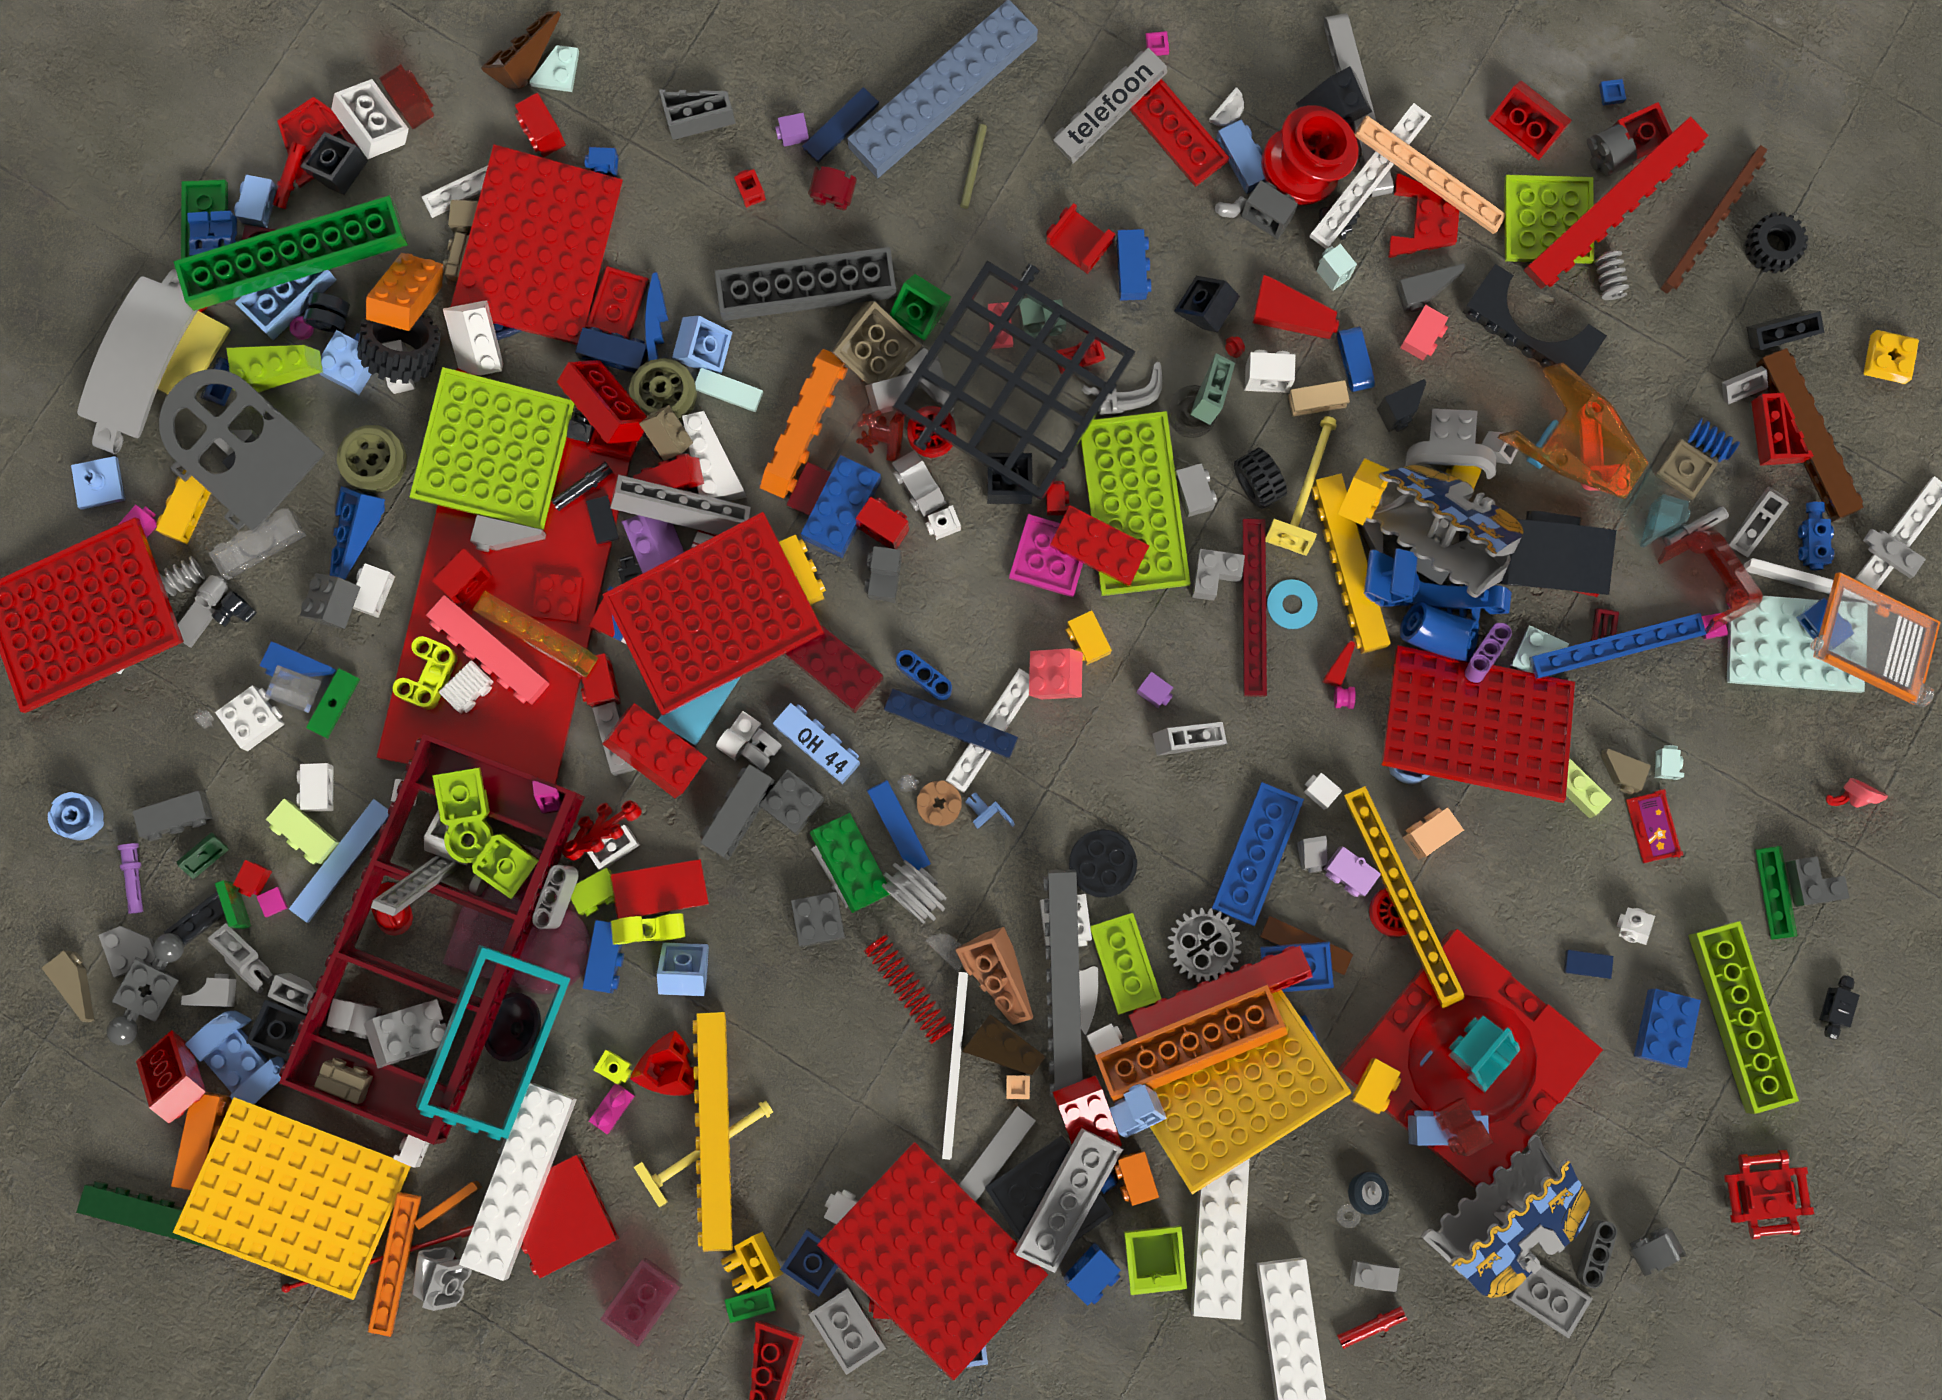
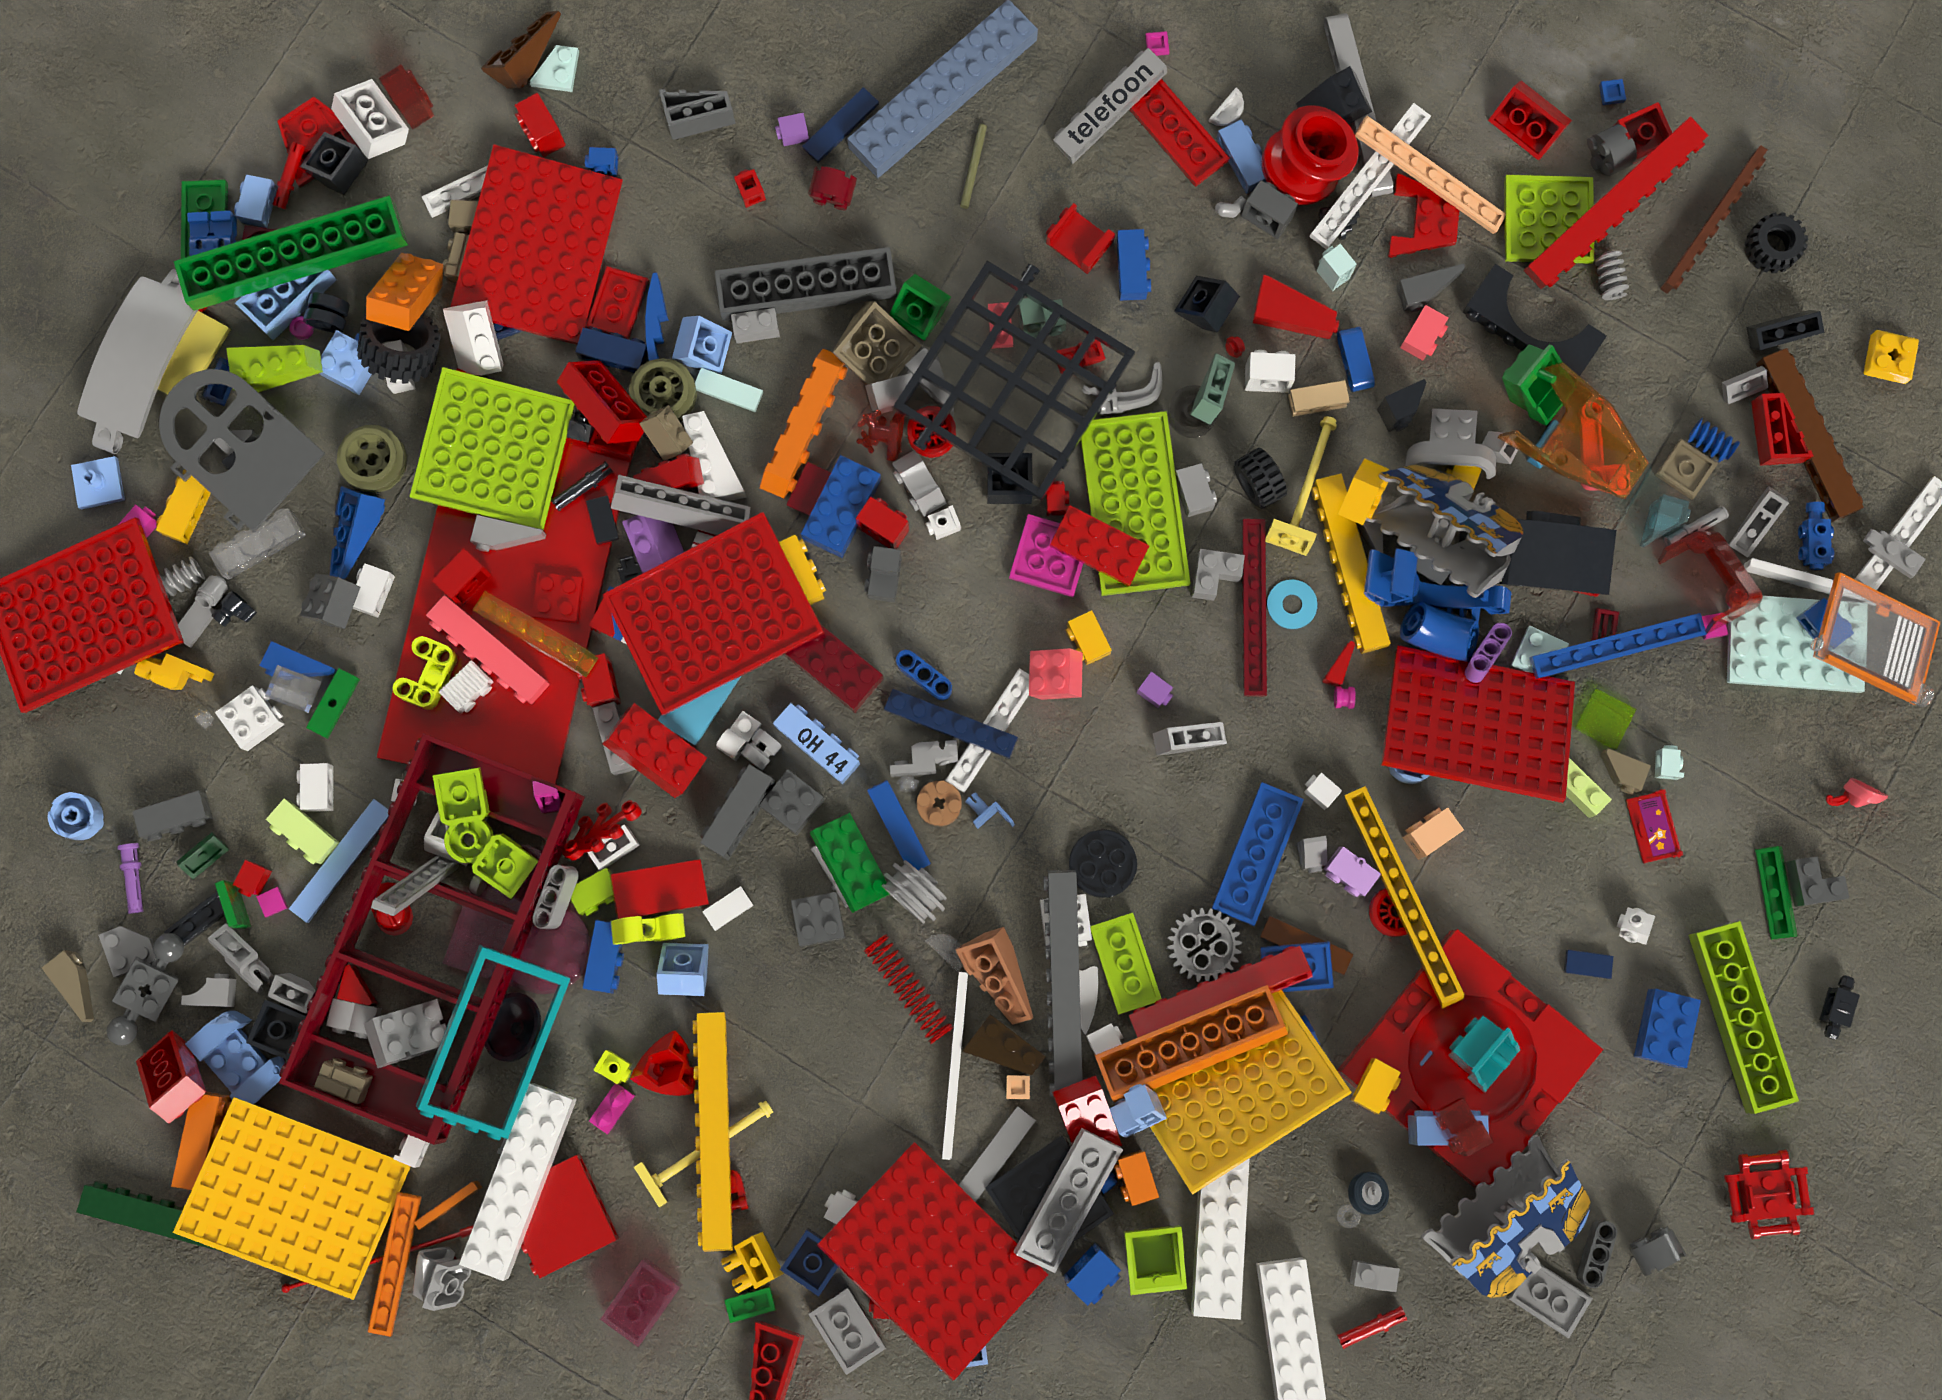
none -> yellow plate [134,653,214,690]
none -> red slope [337,964,378,1006]
none -> white tile [702,886,754,931]
none -> red plate [730,1170,749,1213]
none -> light grey brick [731,308,780,343]
none -> light grey plate [890,740,958,777]
none -> green piece [1502,344,1578,426]
none -> clear neon green tile [1575,689,1637,750]

